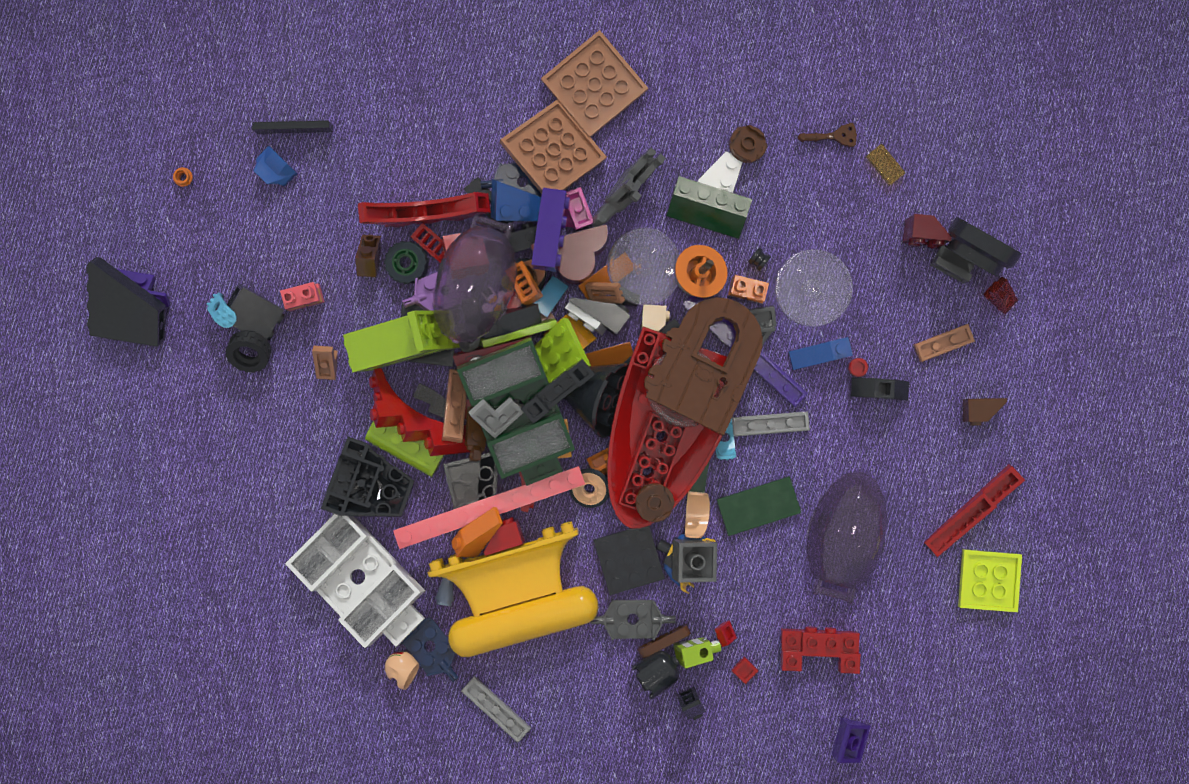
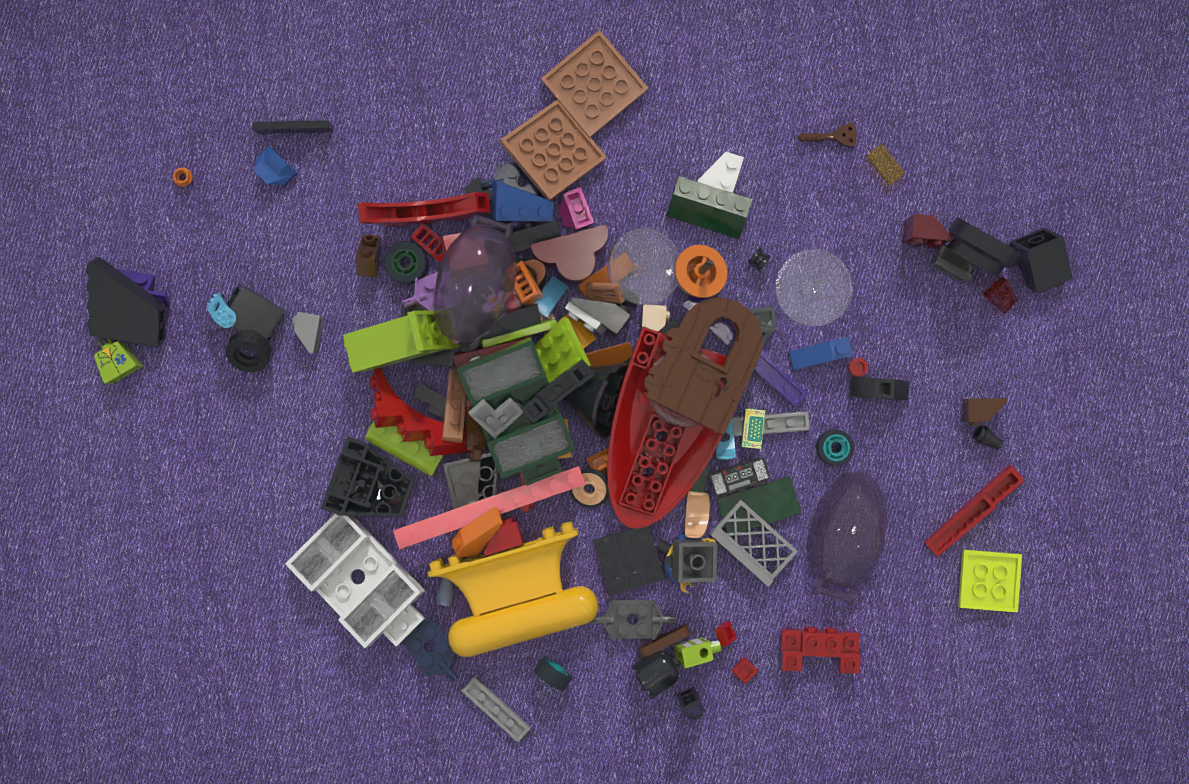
coral hips [280,282,324,312] -> none
nougat slope [312,346,338,380] -> none
light nougat helmet [385,651,419,690] -> none
dark purple brick [531,188,570,272] -> none
dark grey animal [592,148,666,227] -> none
reddish brown tile [635,483,674,522] -> none
orange hips [727,275,769,304] -> none
reddish brown tile [729,125,767,163] -> none
dark purple slope [831,717,871,763] -> none
nougat tile [913,324,975,362] -> none
none -> lime torso [94,338,143,384]
none -> light grey slope [292,312,324,354]
none -> black wheel [534,657,572,691]
none -> brick [707,457,771,499]
none -> light grey fence [709,500,798,587]
none -> tile [741,409,765,449]
none -> wheel [816,429,855,466]
none -> black cone [973,426,1003,450]
none -> black slope [1010,227,1073,293]

